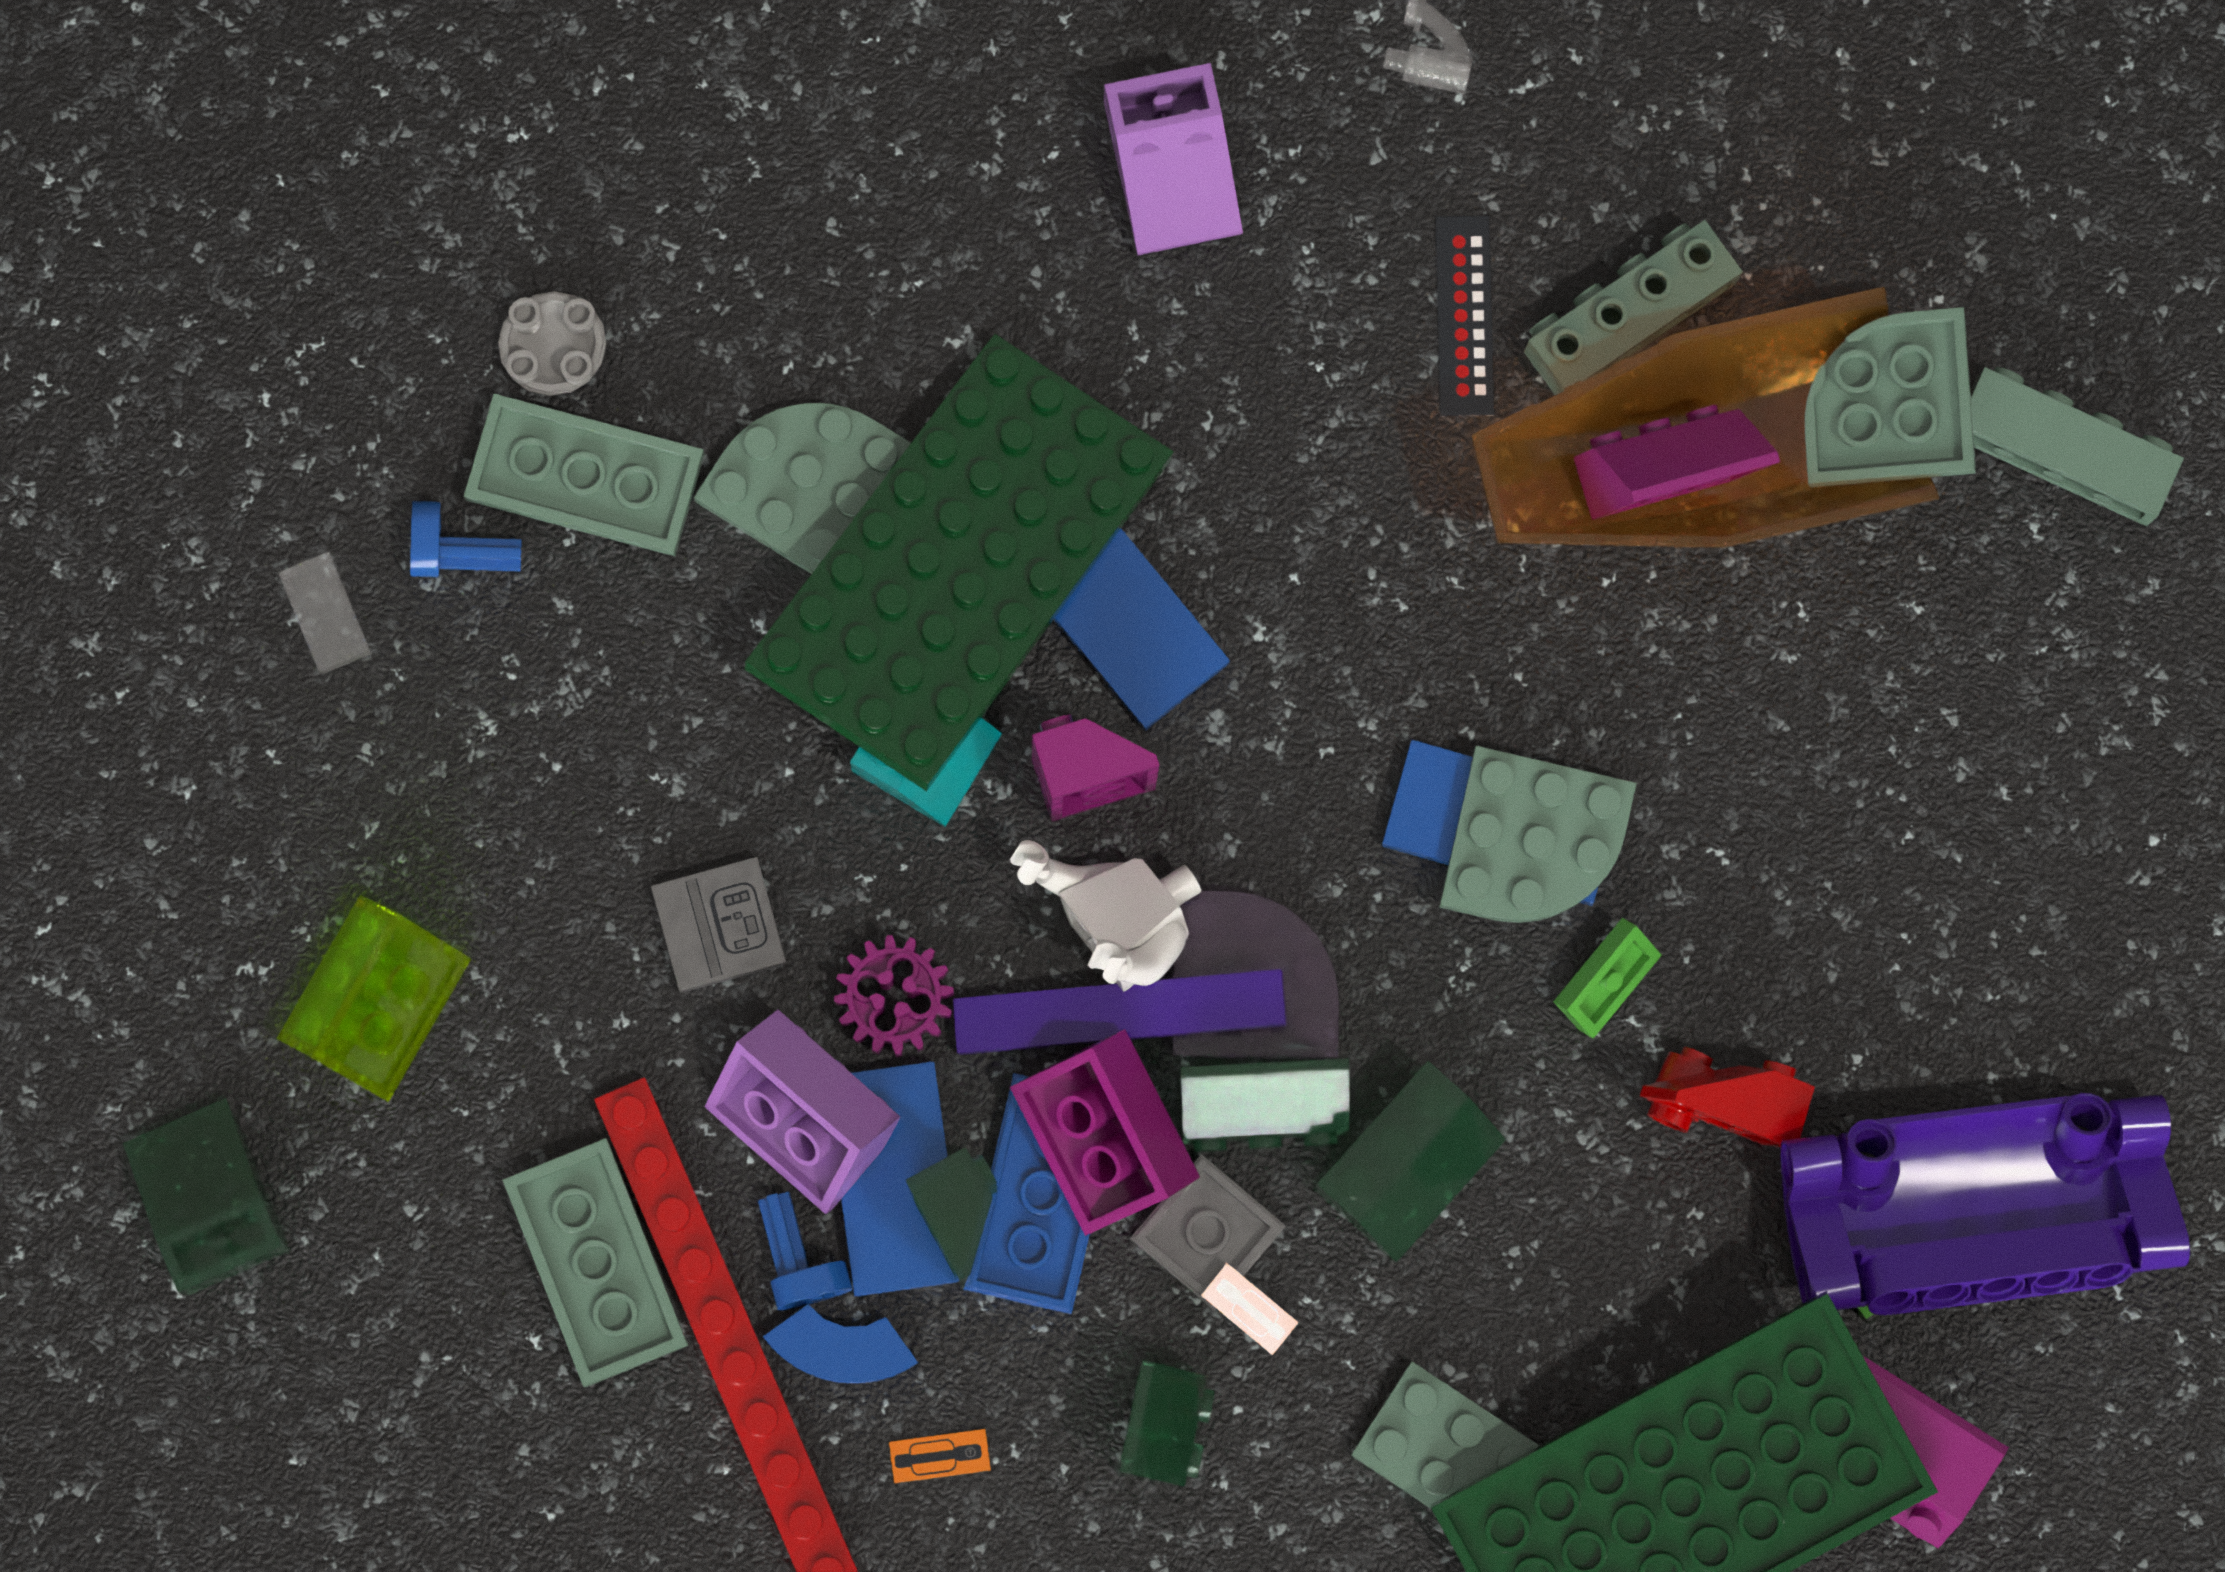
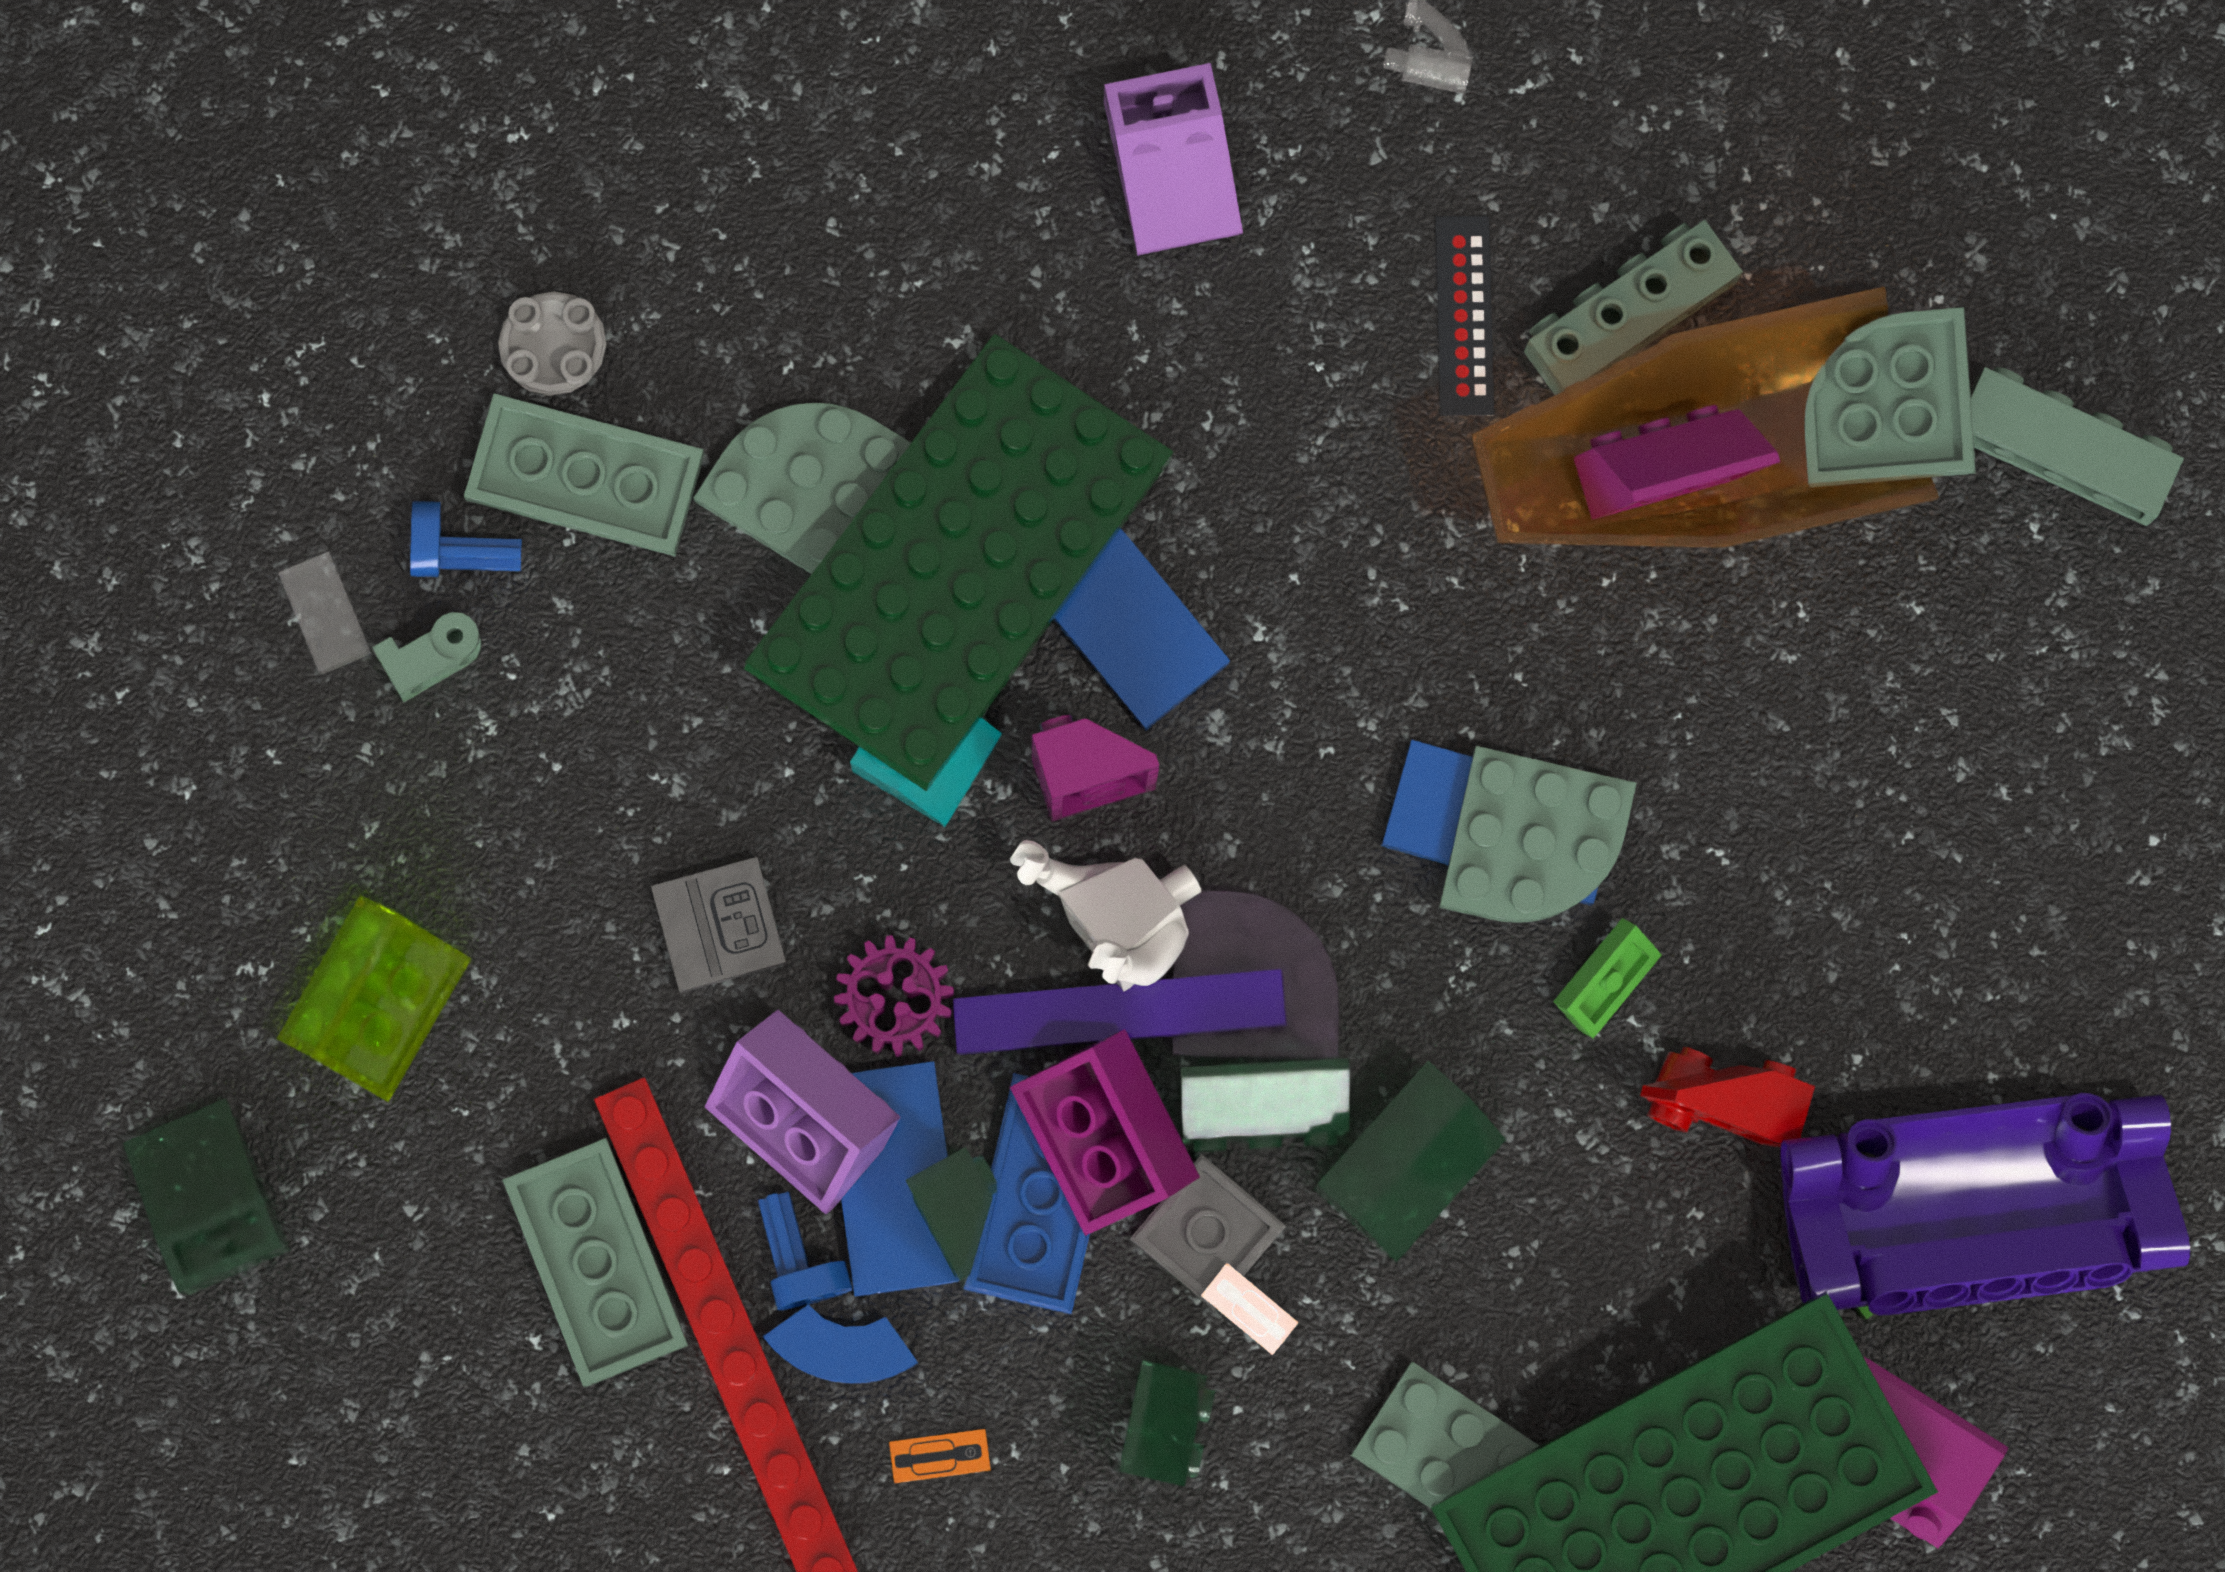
none -> sand green leg [372,612,482,702]

